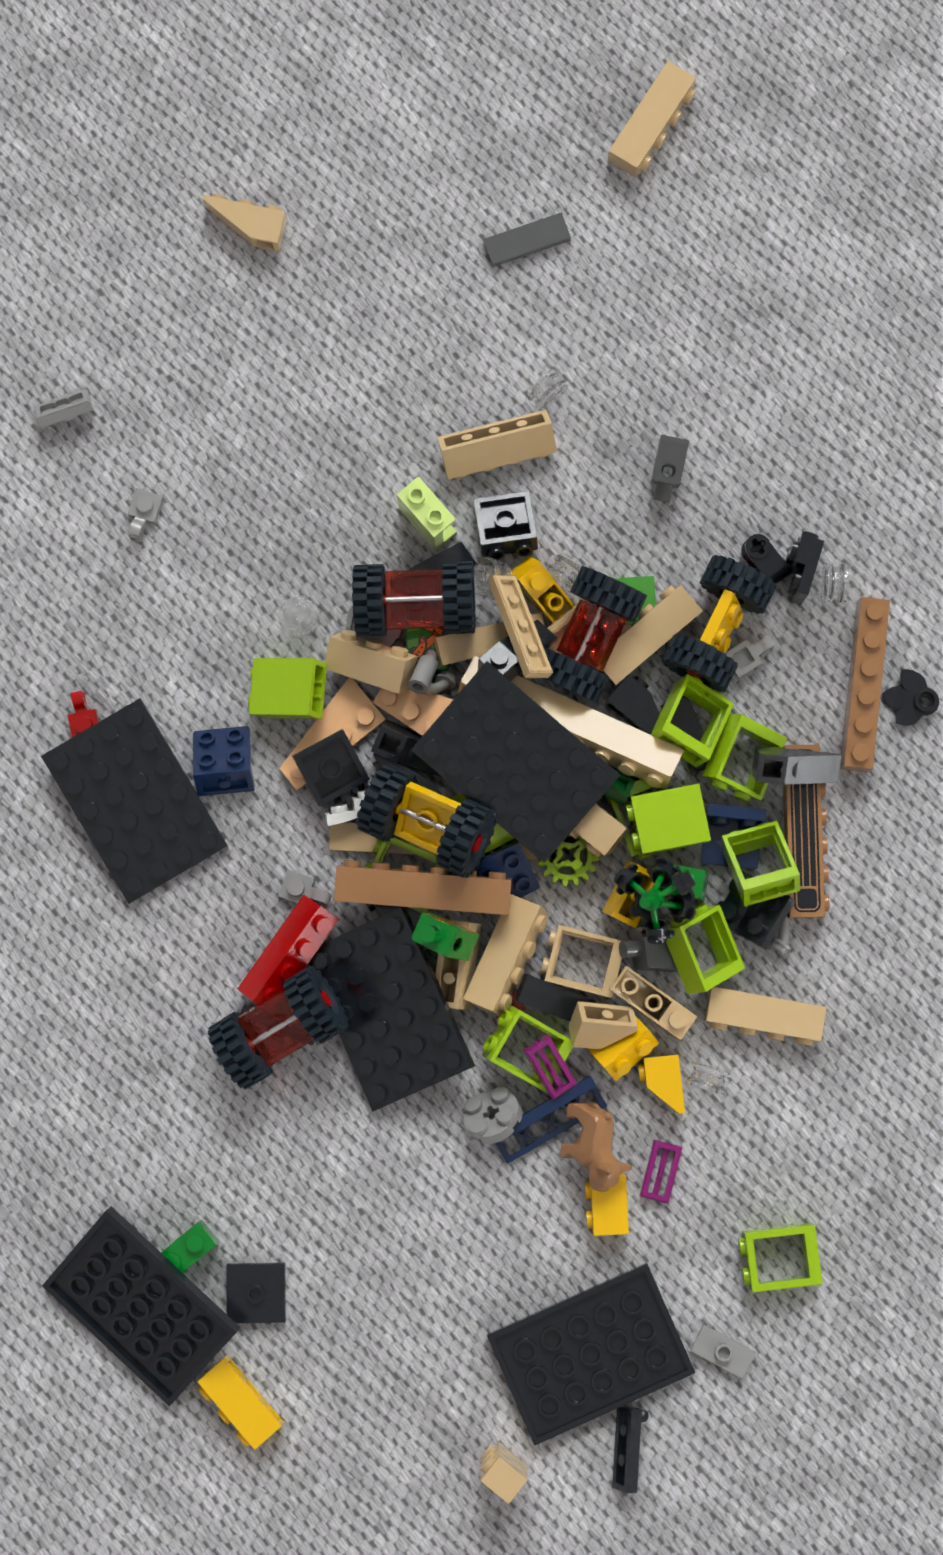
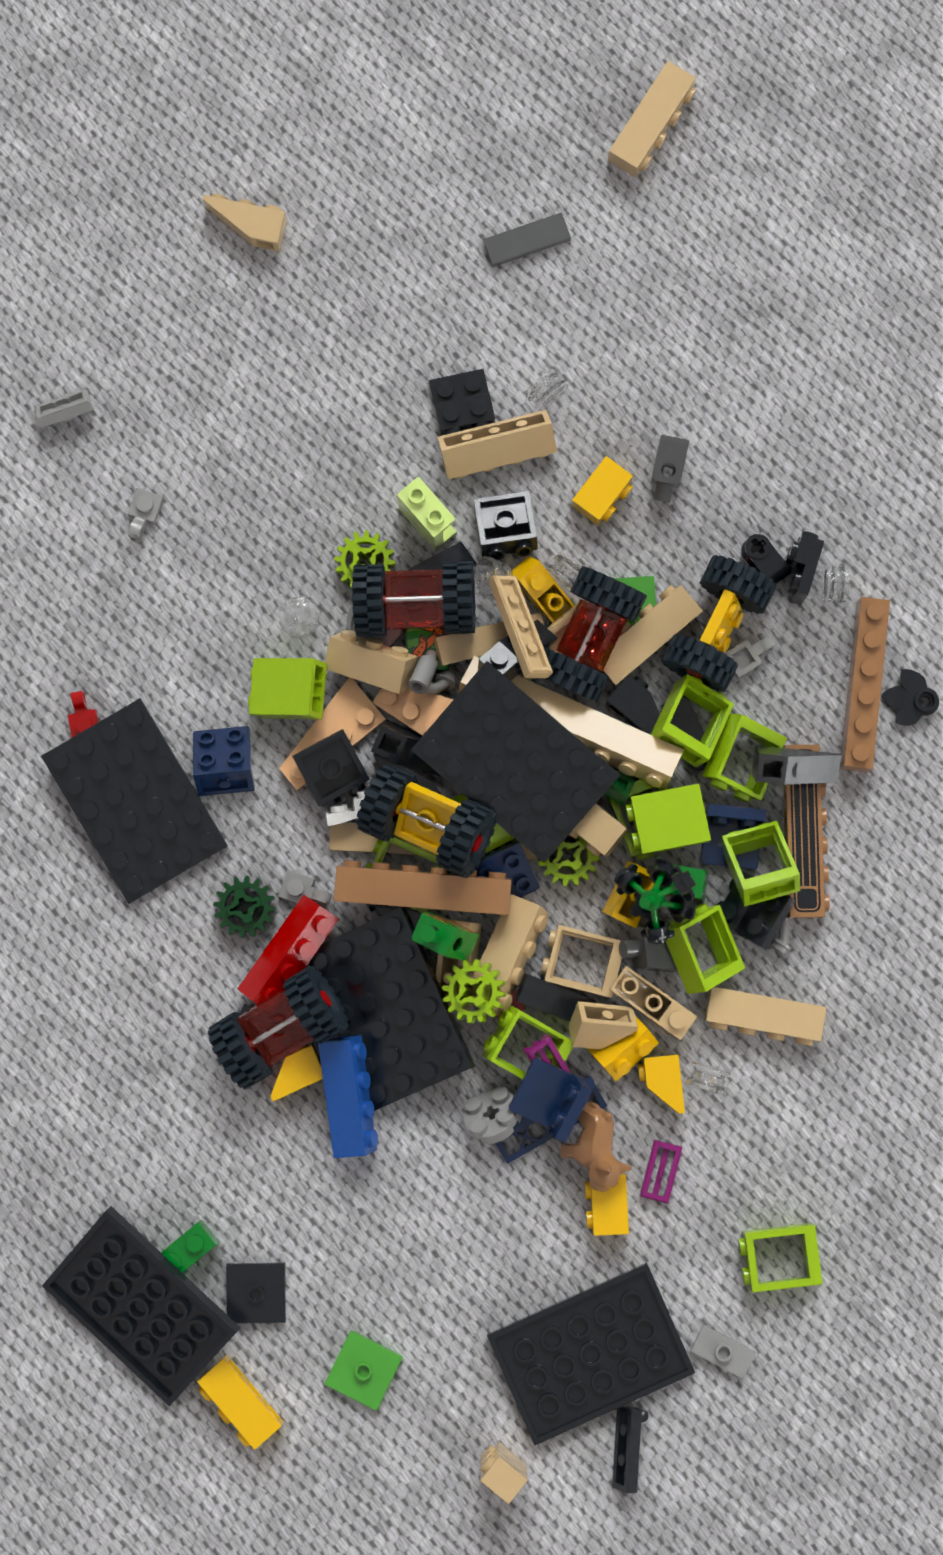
none -> dark green gear [213,876,277,938]
none -> yellow slope [270,1043,323,1101]
none -> blue brick [318,1035,378,1158]
none -> bright green plate [324,1330,403,1411]
none -> lime gear [334,530,396,590]
none -> black plate [429,368,495,436]
none -> lime gear [442,959,507,1024]
none -> dark blue bracket [508,1057,592,1143]
none -> yellow brick [571,456,633,526]

